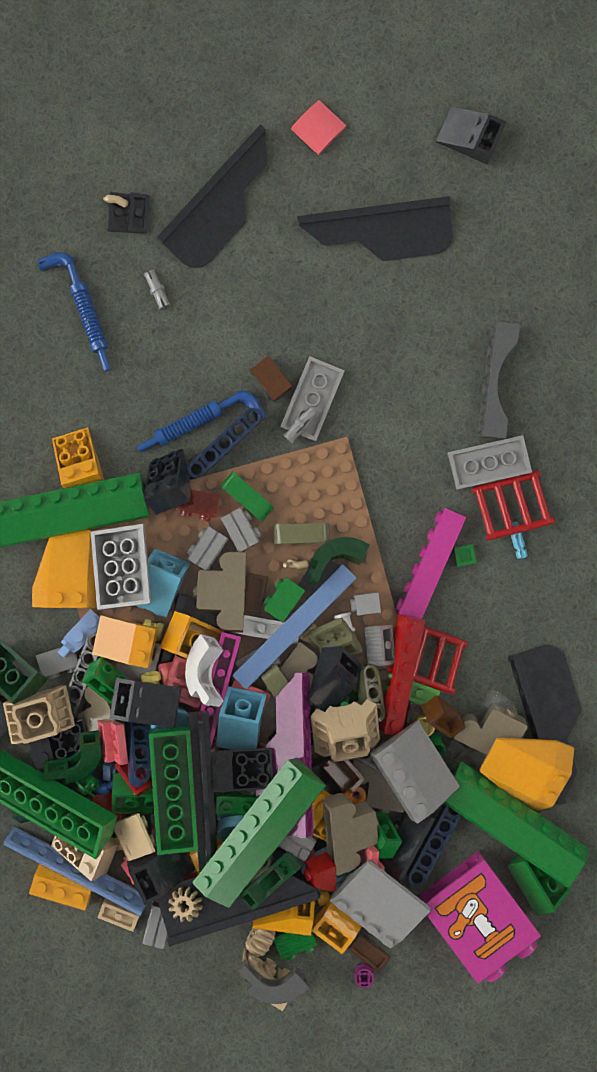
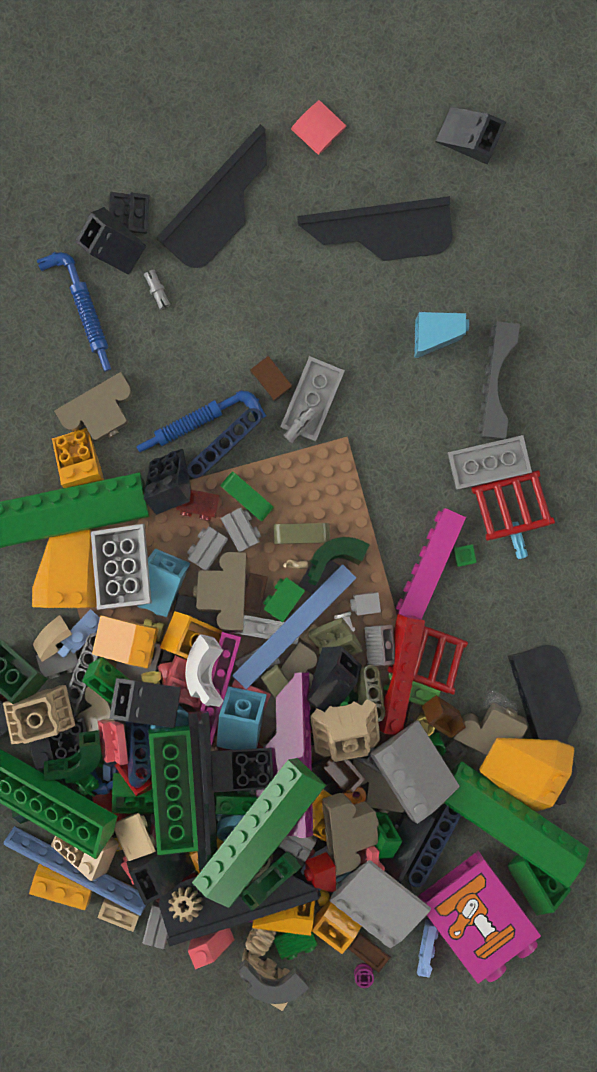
tan piece [103,195,128,207] -> none
none -> tan slope [33,615,72,662]
none -> dark tan brick [54,372,133,441]
none -> black slope [75,207,146,274]
none -> coral slope [188,928,235,969]
none -> medium azure slope [414,312,469,358]
none -> light blue hinge [417,920,438,977]

